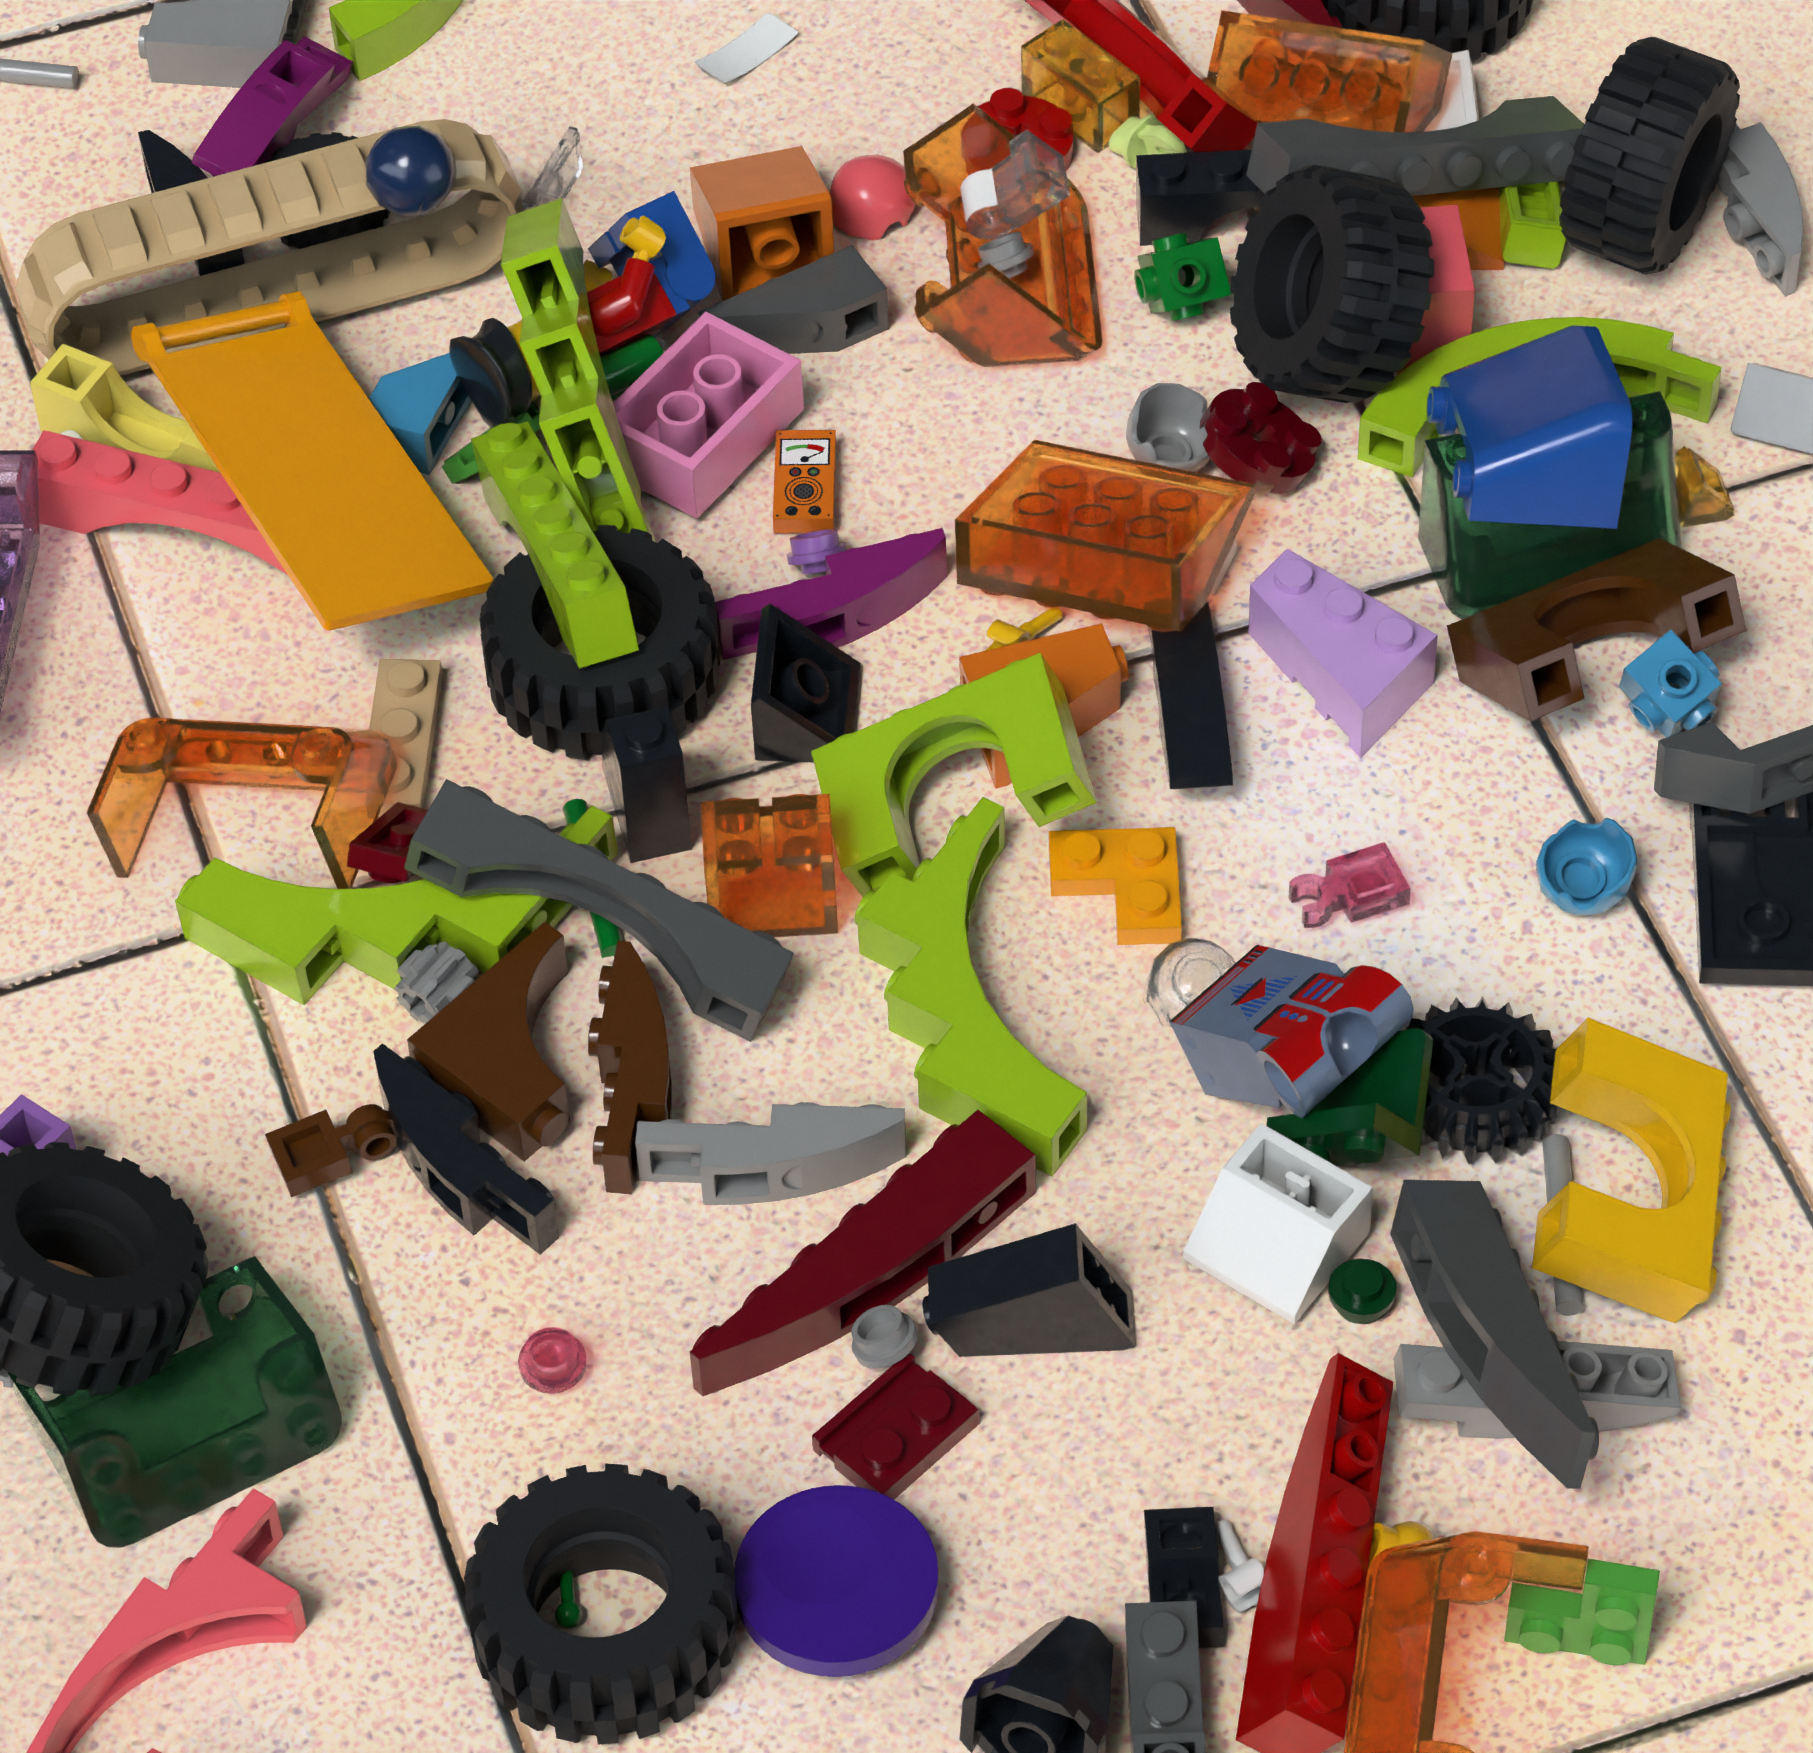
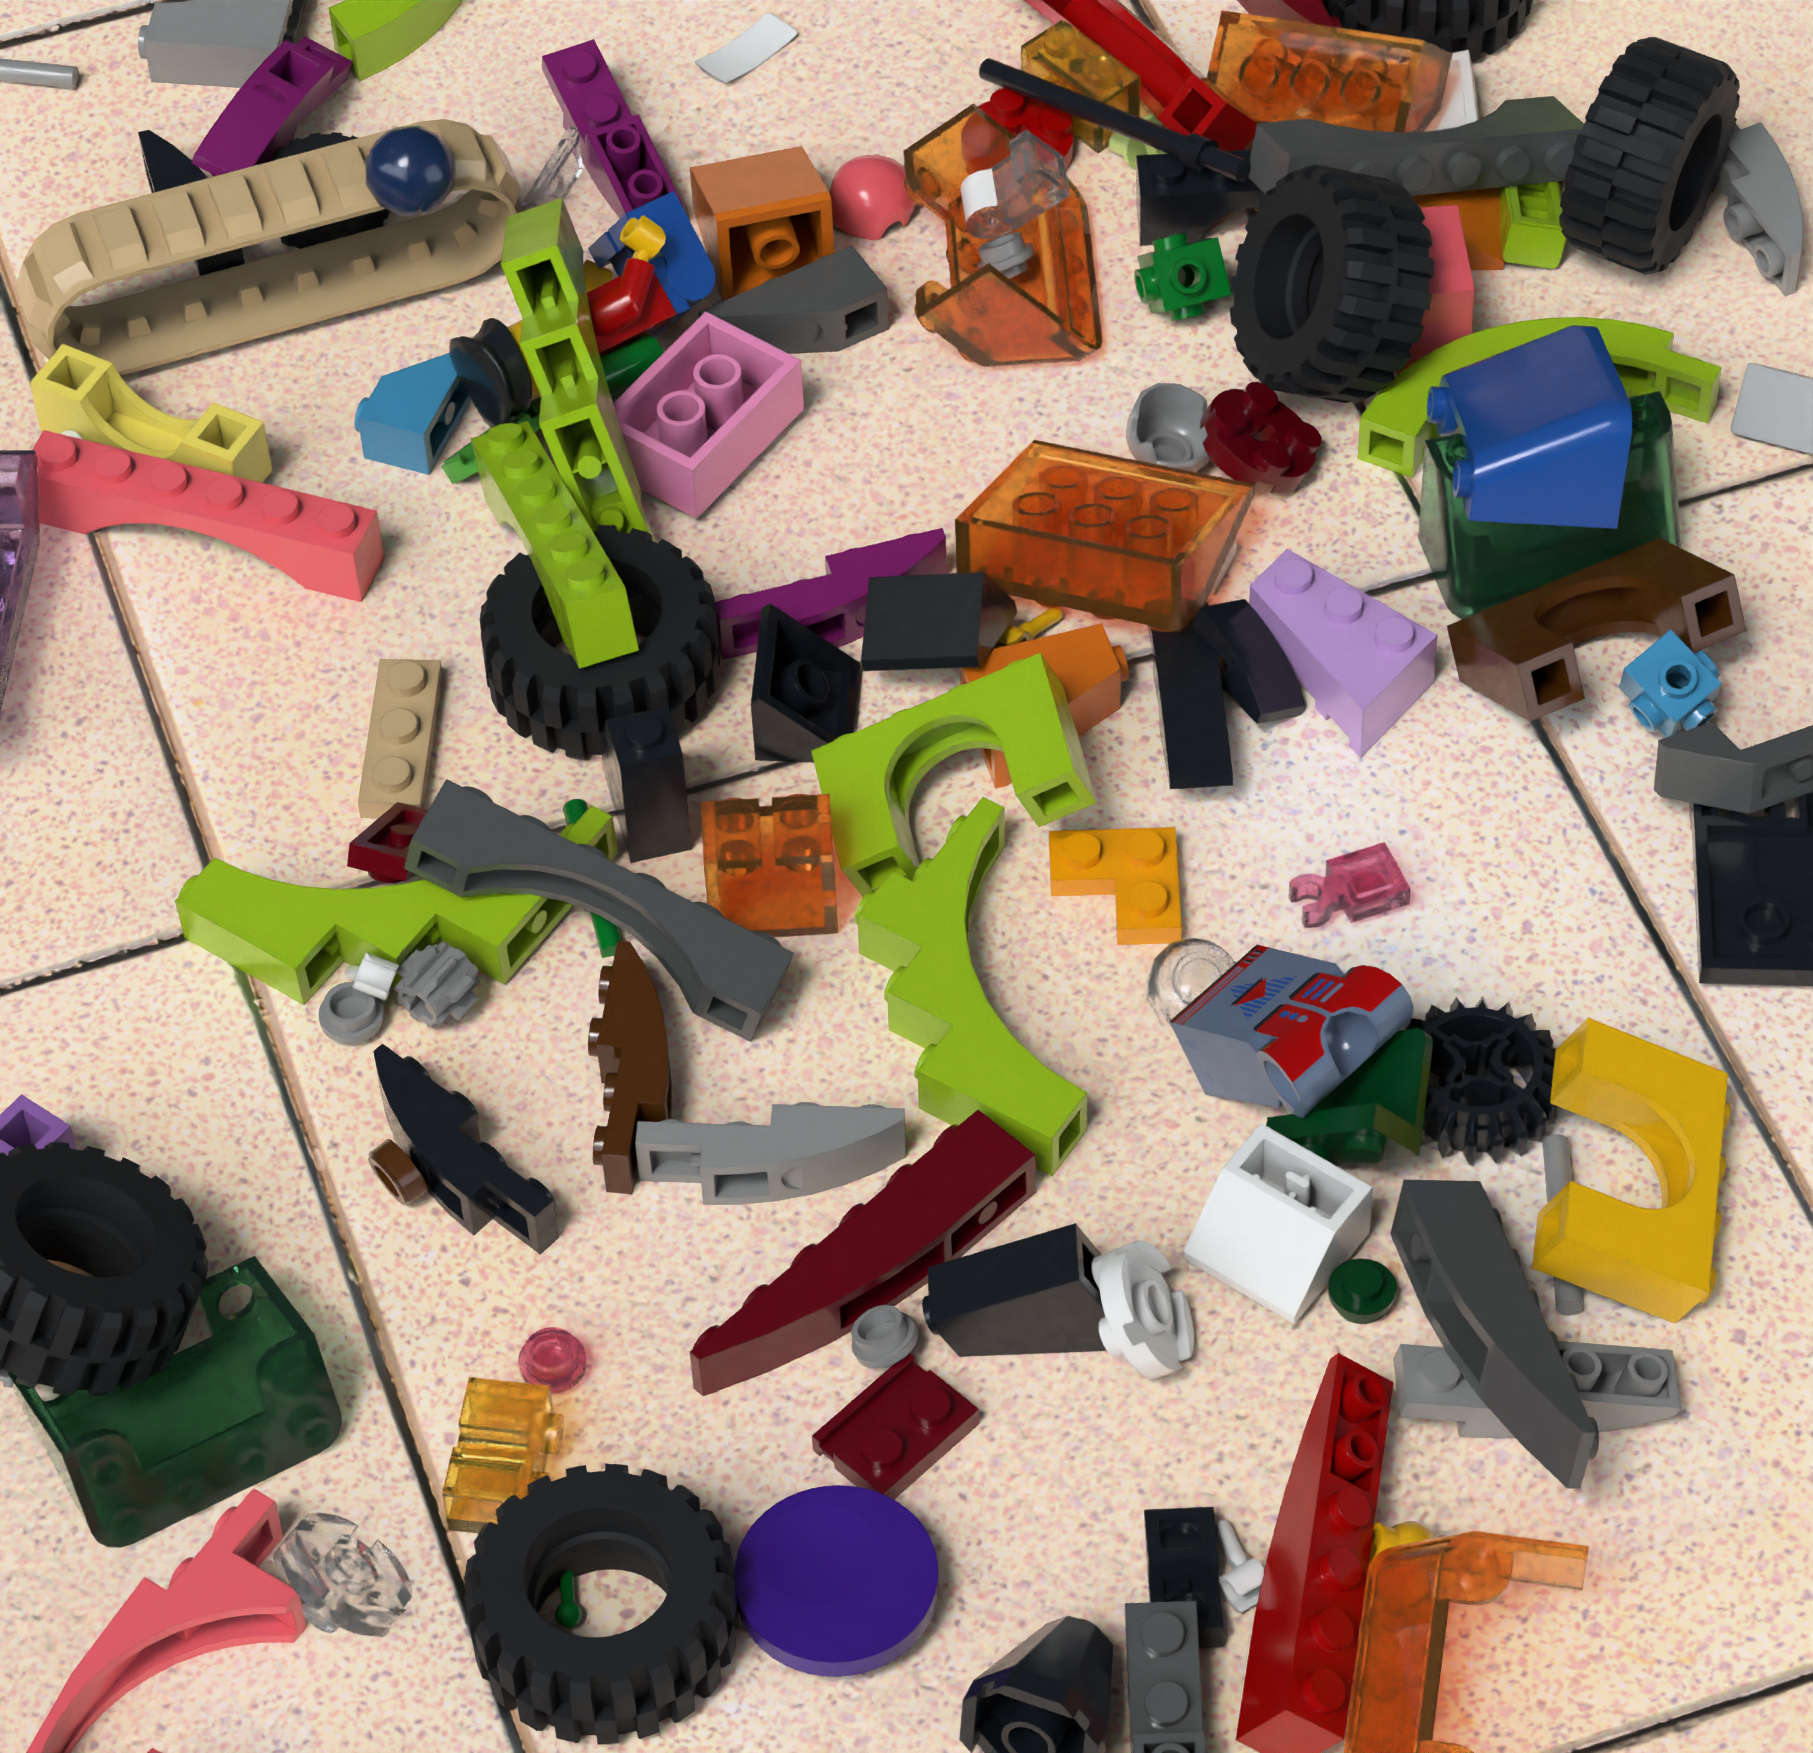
clear orange windscreen [86,718,397,889] -> none
light orange flag [131,291,493,631] -> none
reddish brown plate [265,1104,397,1197] -> none
reddish brown arch [407,922,570,1162] -> none
orange tile [773,430,836,533] -> none
medium lavender plate [786,529,847,574] -> none
bright green plate [1504,1558,1660,1665] -> none
dark azure hair [1536,818,1637,915] -> none
clear yellow slope [1665,446,1735,528] -> none
none -> clear plate [273,1512,412,1637]
none -> light grey plate [318,982,384,1044]
none -> white hand [345,952,399,1001]
none -> reddish brown tile [368,1139,428,1206]
none -> clear yellow brick [442,1377,564,1534]
none -> magenta slope [542,39,683,218]
none -> black slope [861,572,1018,671]
none -> black bar [979,58,1251,182]
none -> white plate [1092,1240,1194,1379]
none -> black slope [1192,599,1305,724]

